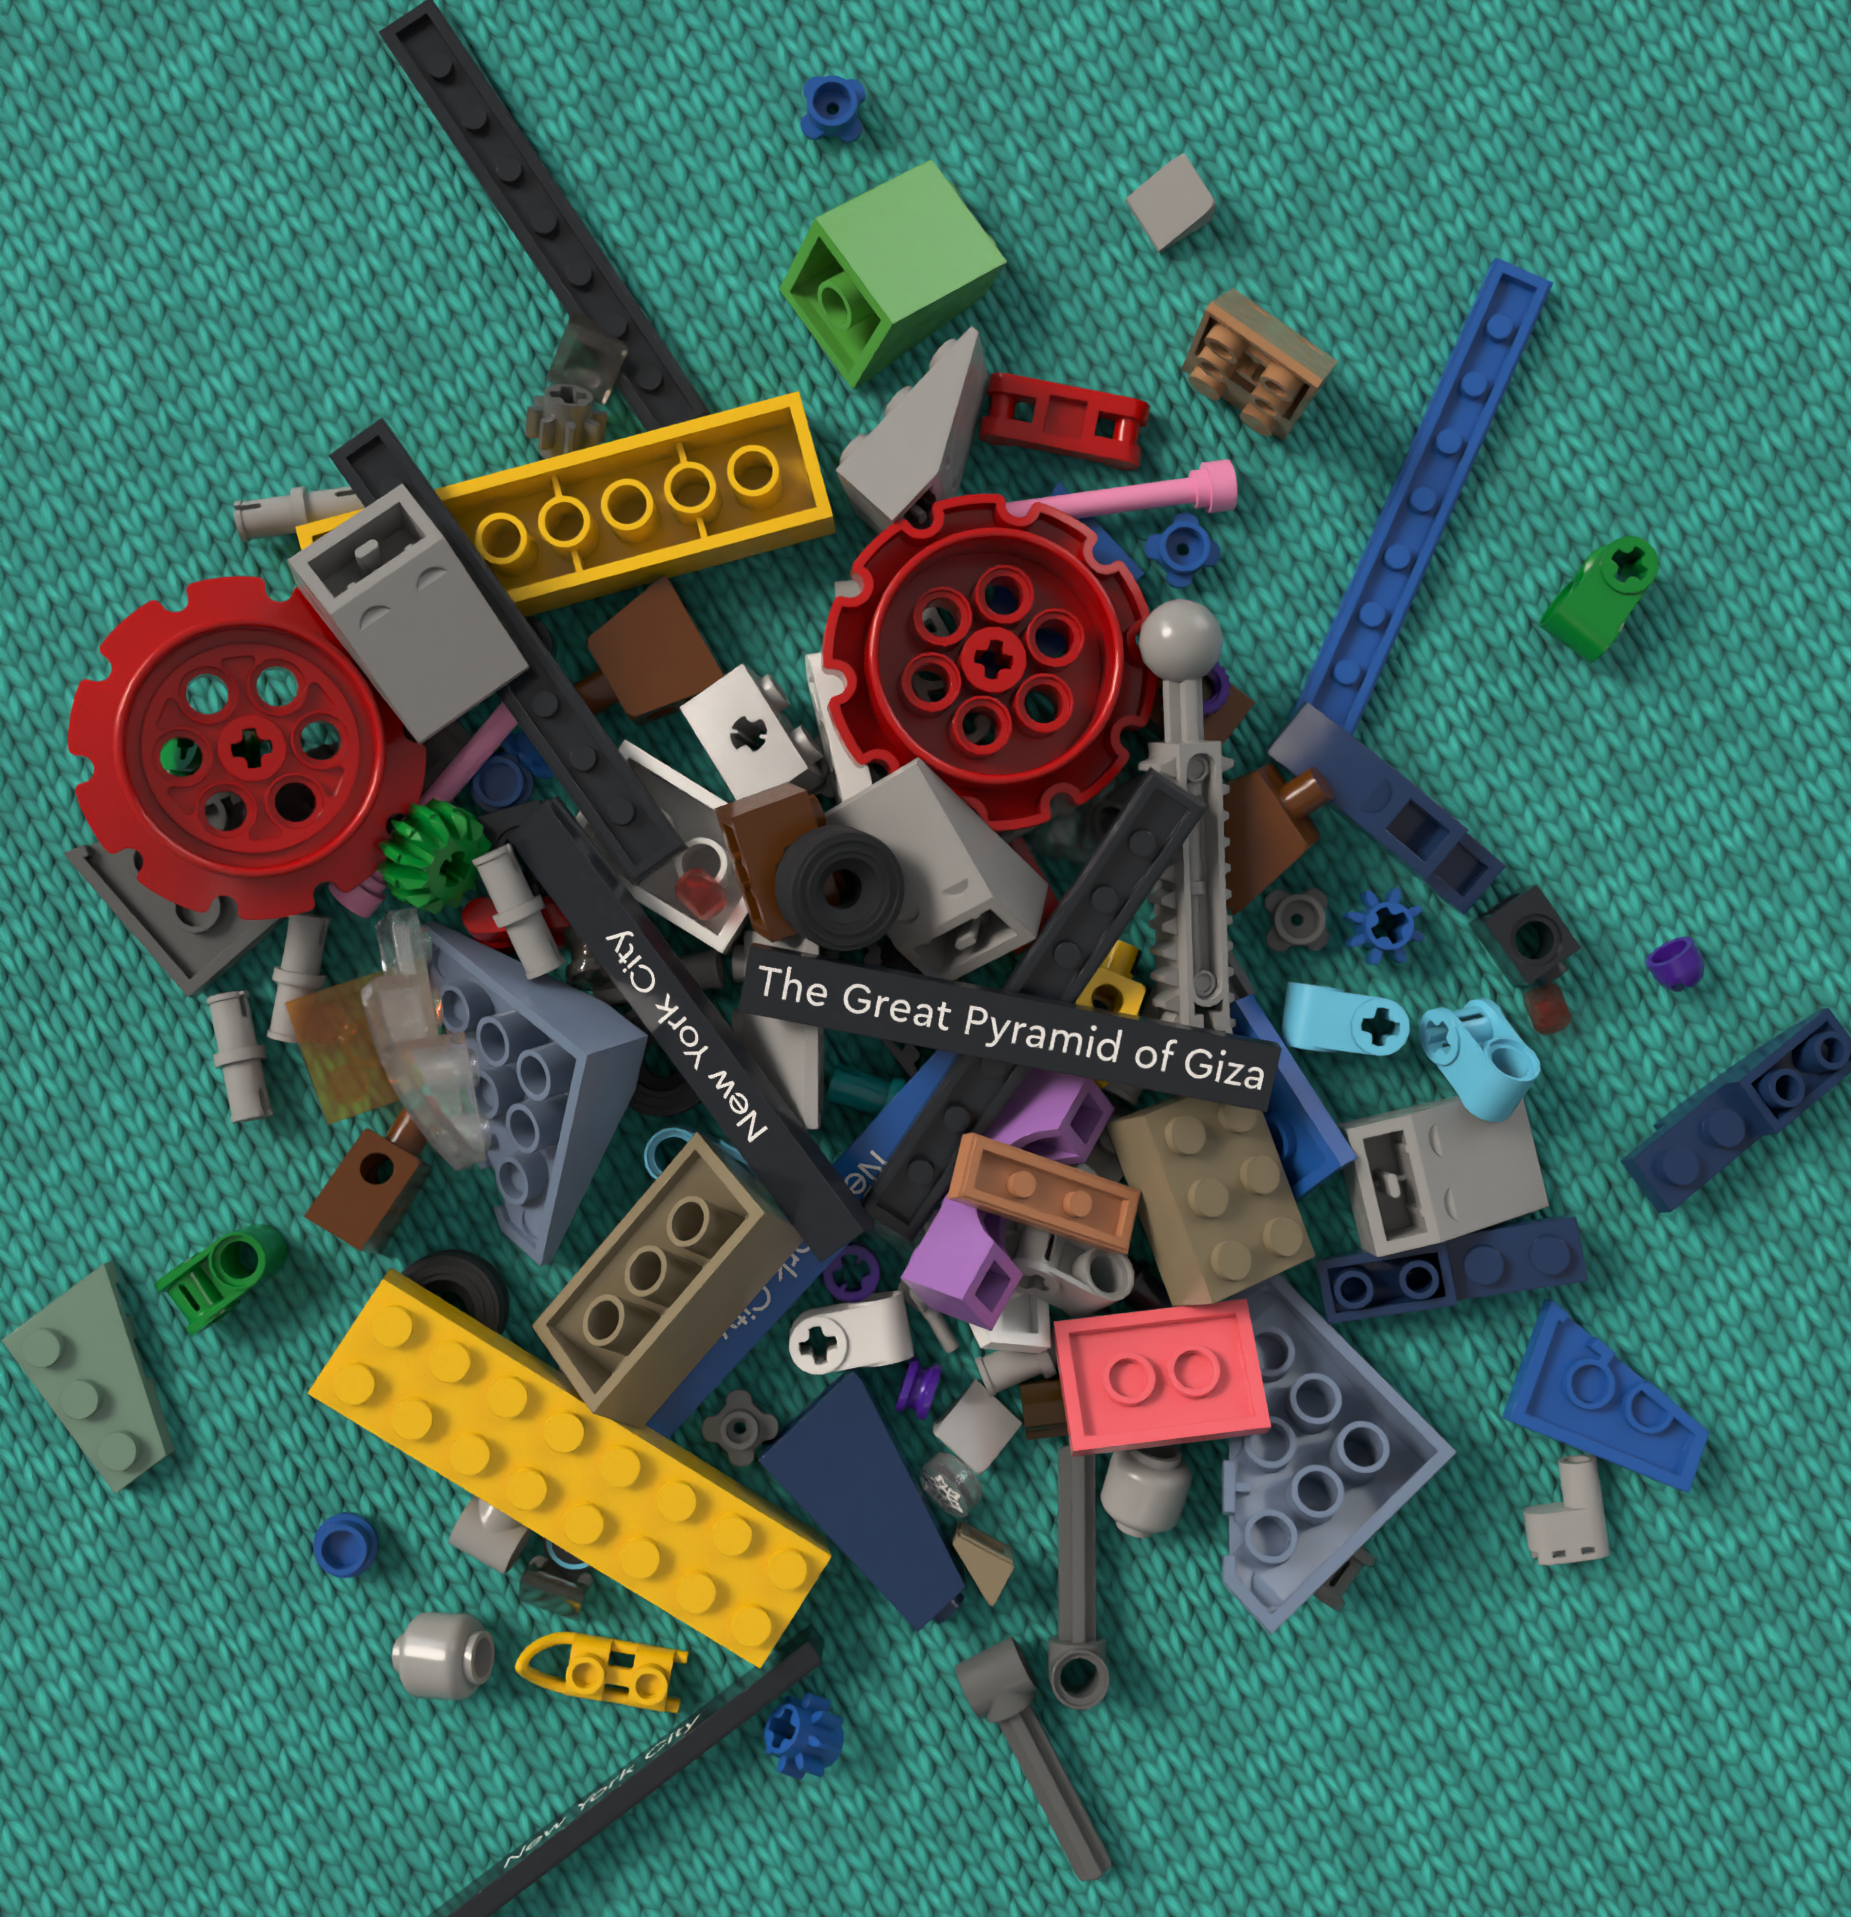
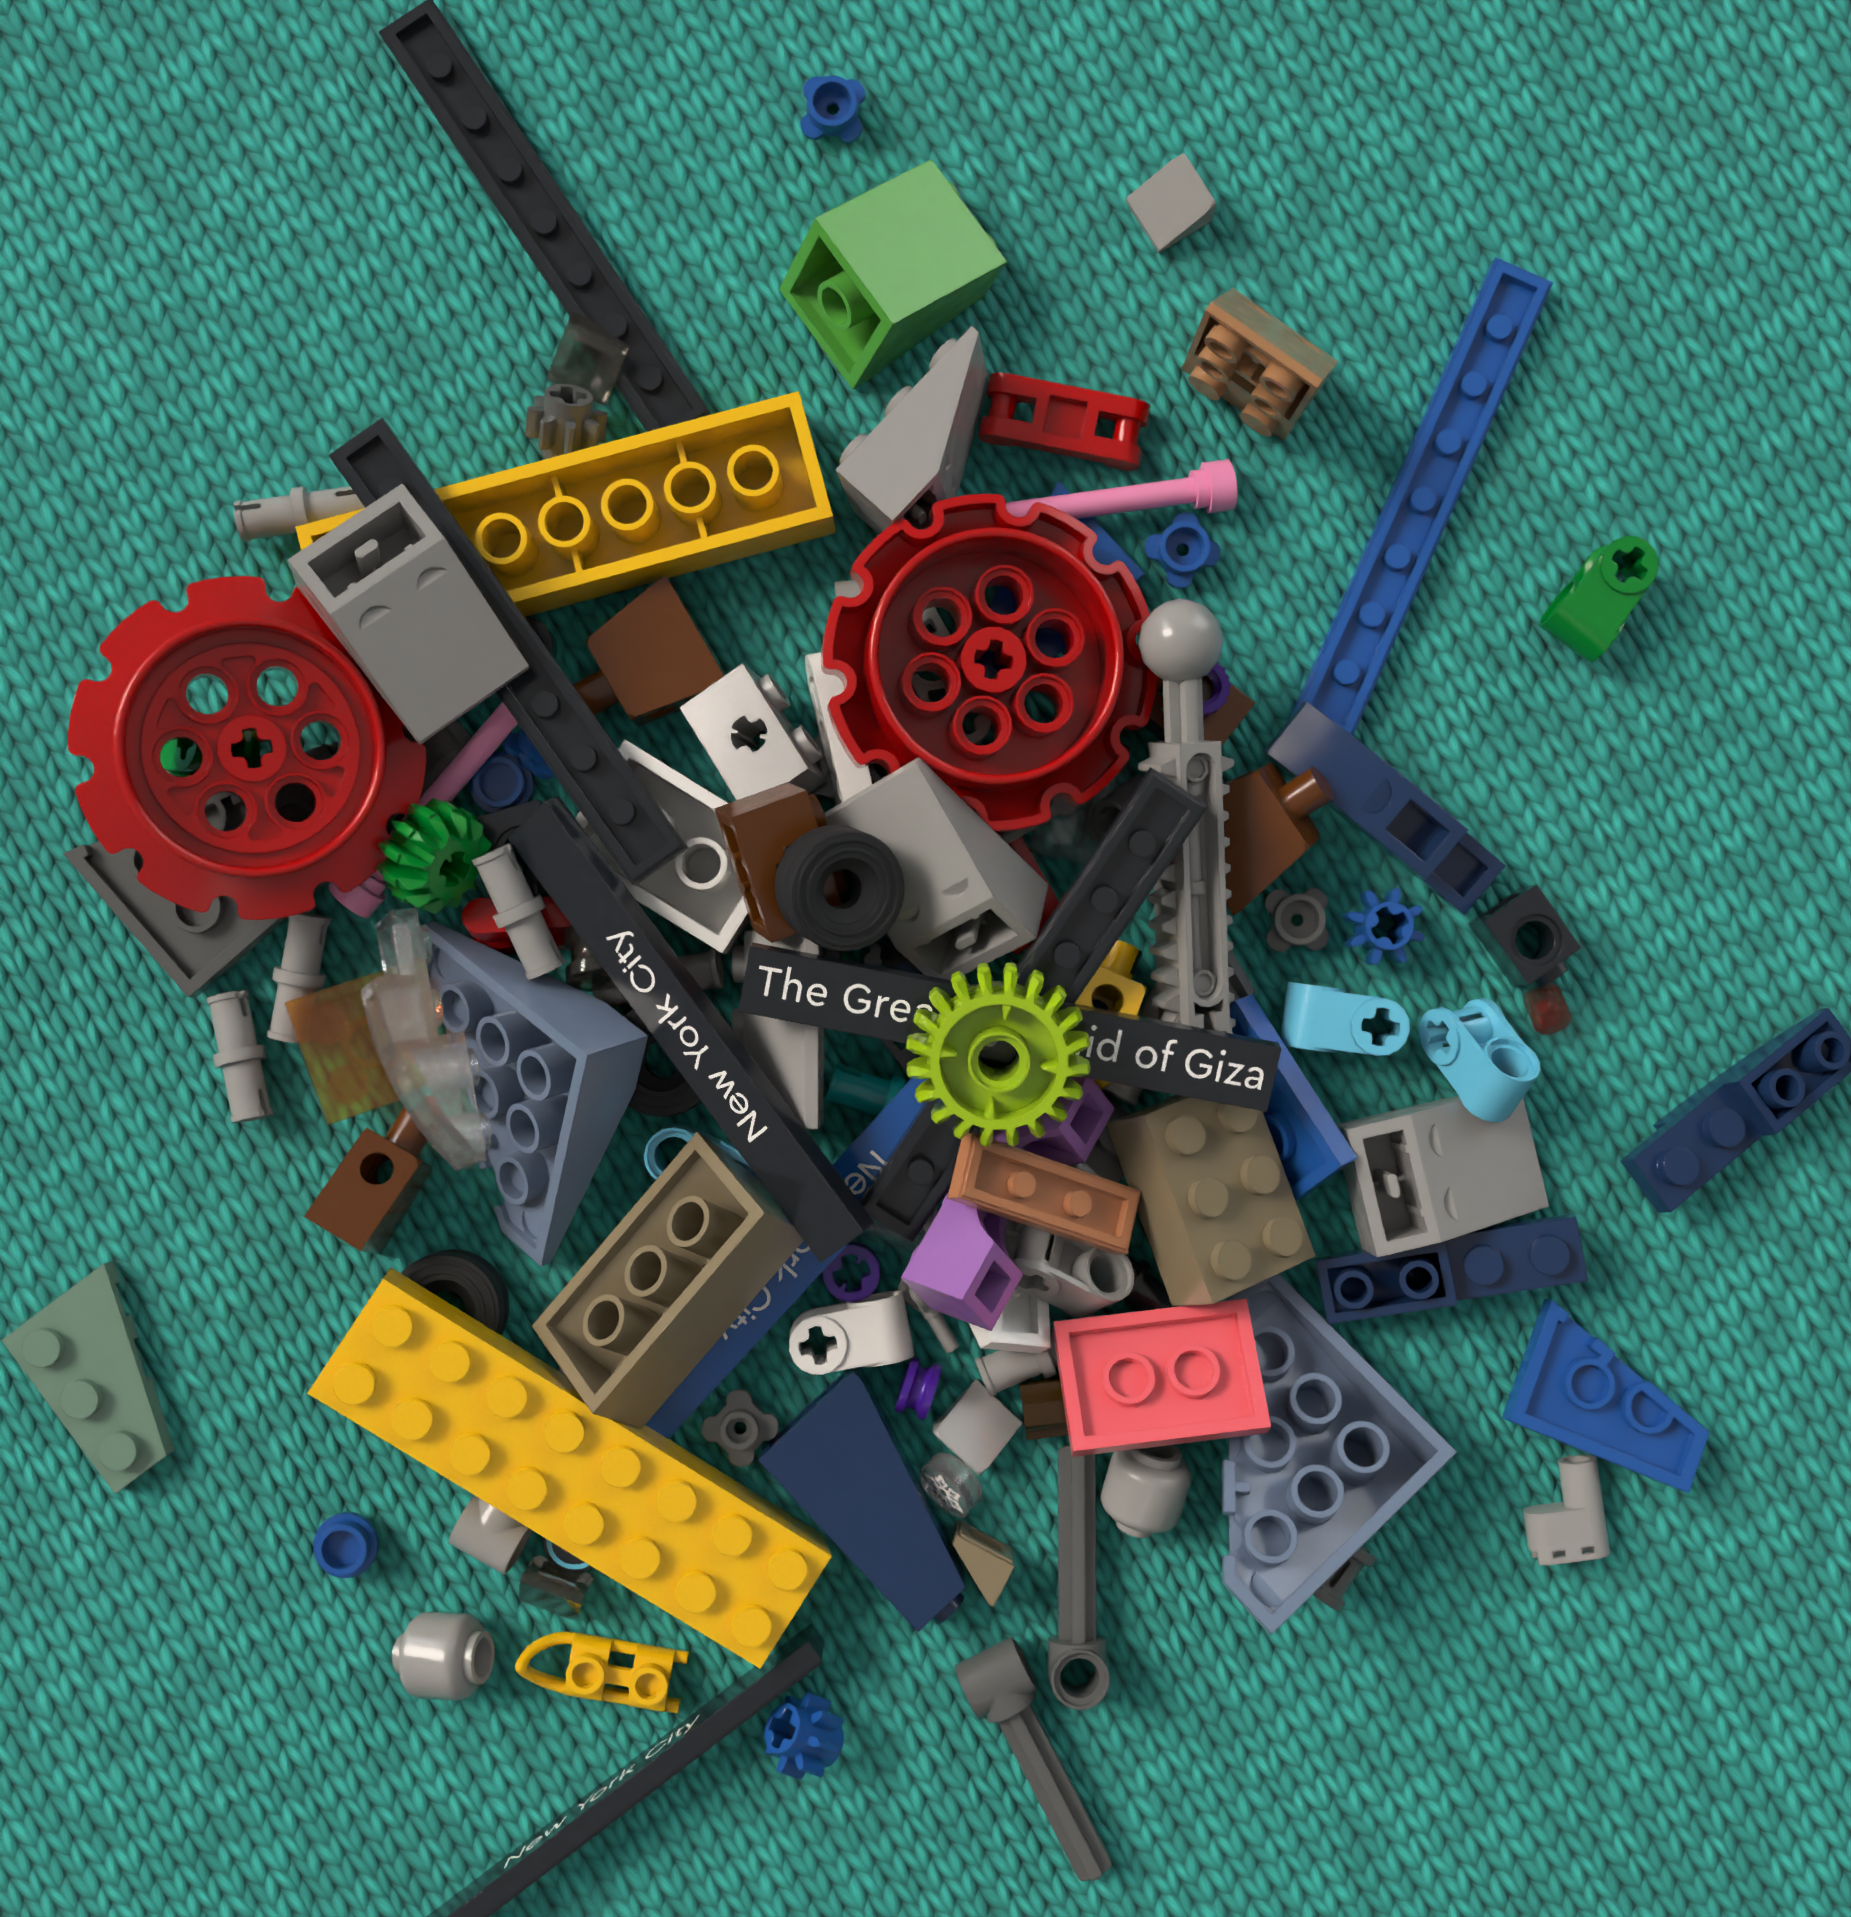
green piece [154,1224,287,1337] -> none
clear red rock [675,867,728,920] -> none
dark purple hinge [1645,937,1705,992] -> none
none -> lime gear [906,962,1091,1147]

